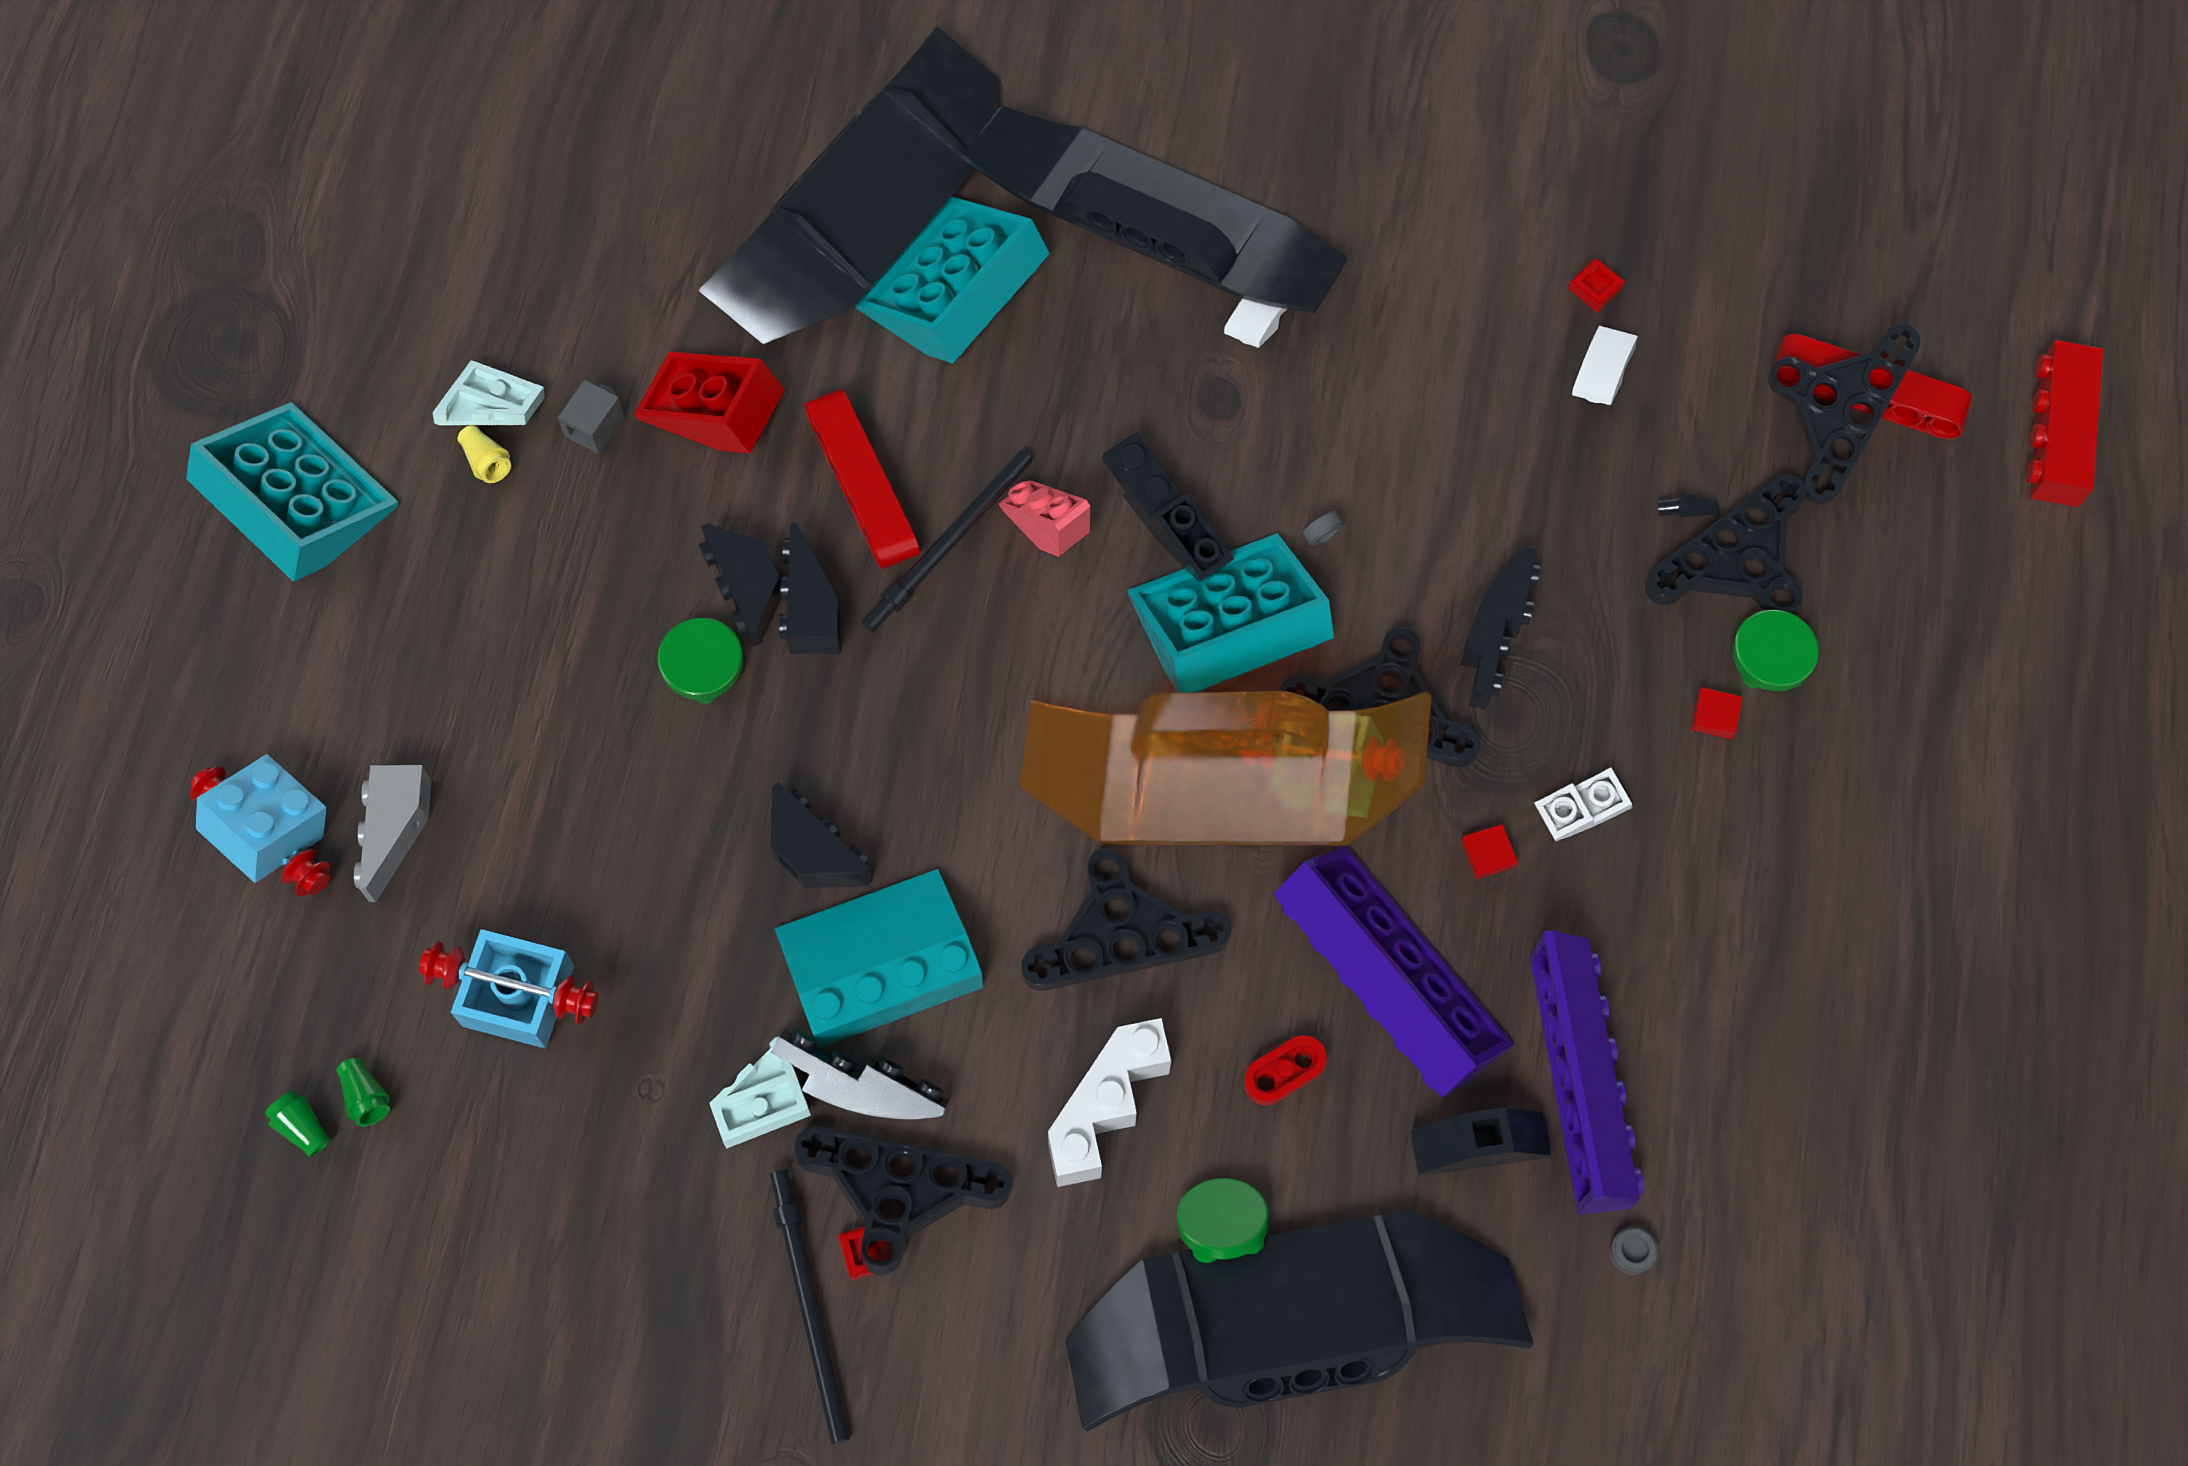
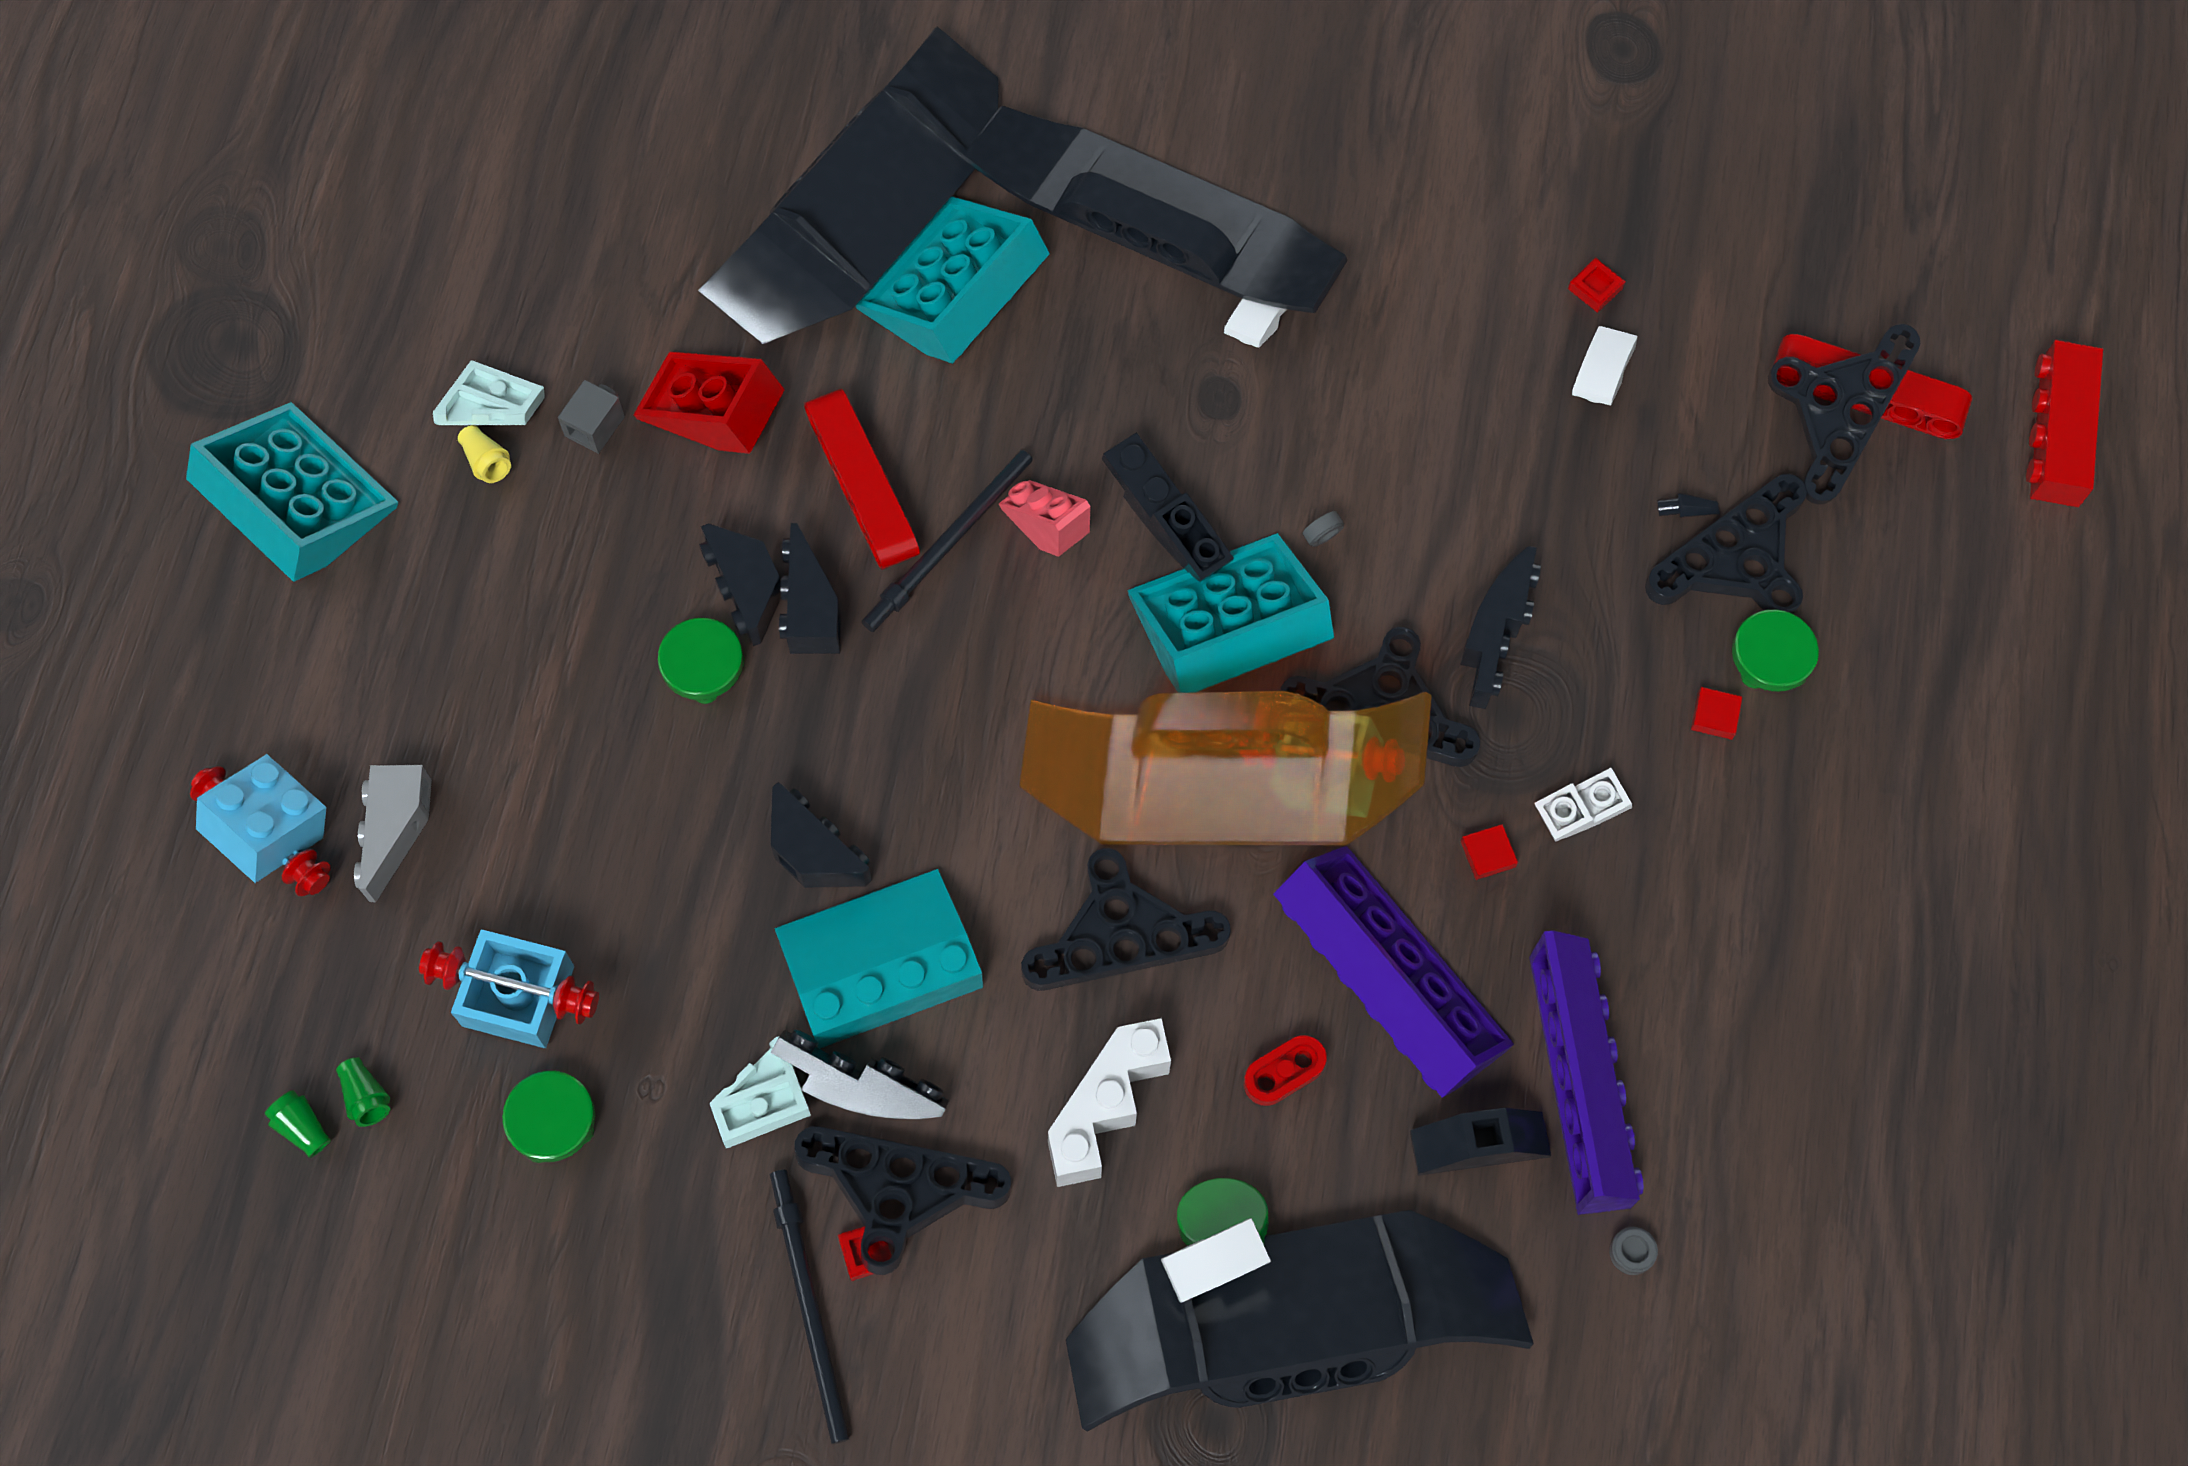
none -> green tile [502,1071,595,1163]
none -> white slope [1161,1218,1271,1302]

